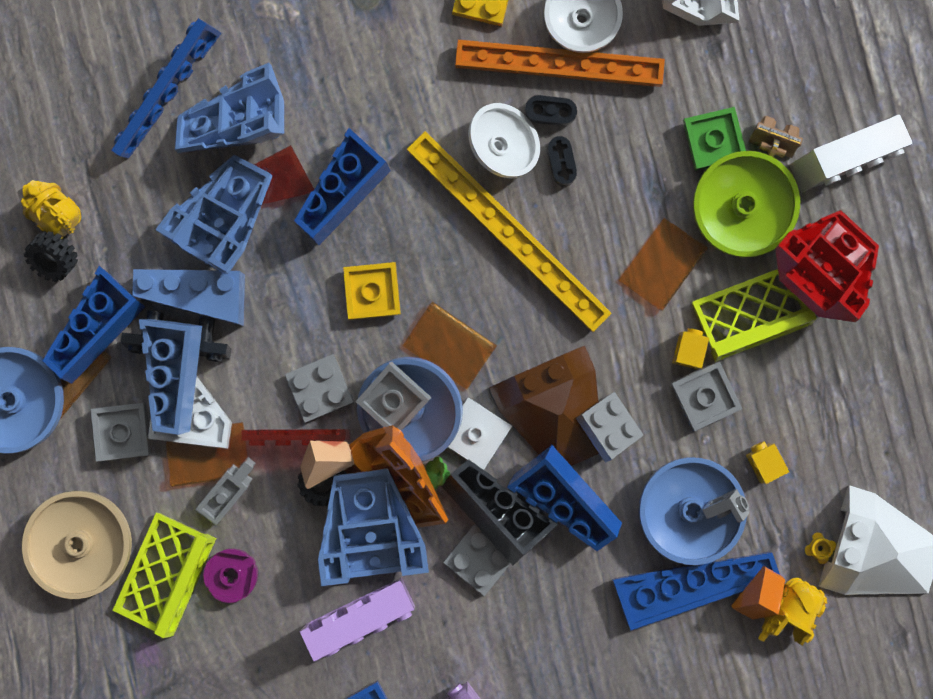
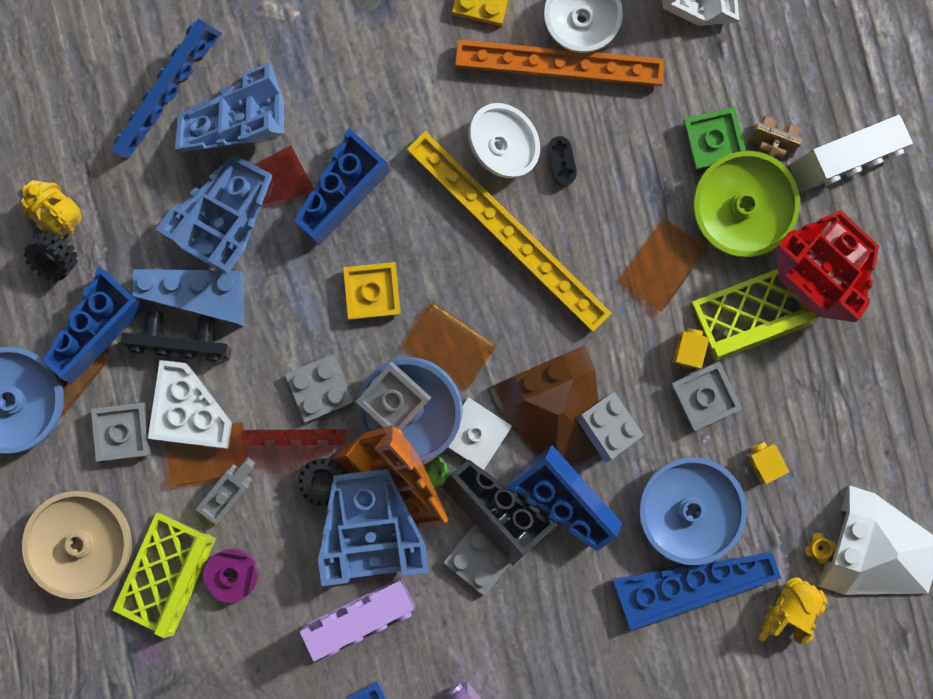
medium blue wedge [139,319,202,435] -> none
light nougat slope [300,441,354,489] -> none
black plate [525,95,577,126] -> none
light grey bracket [702,489,749,523] -> none
orange slope [731,566,785,620] -> none

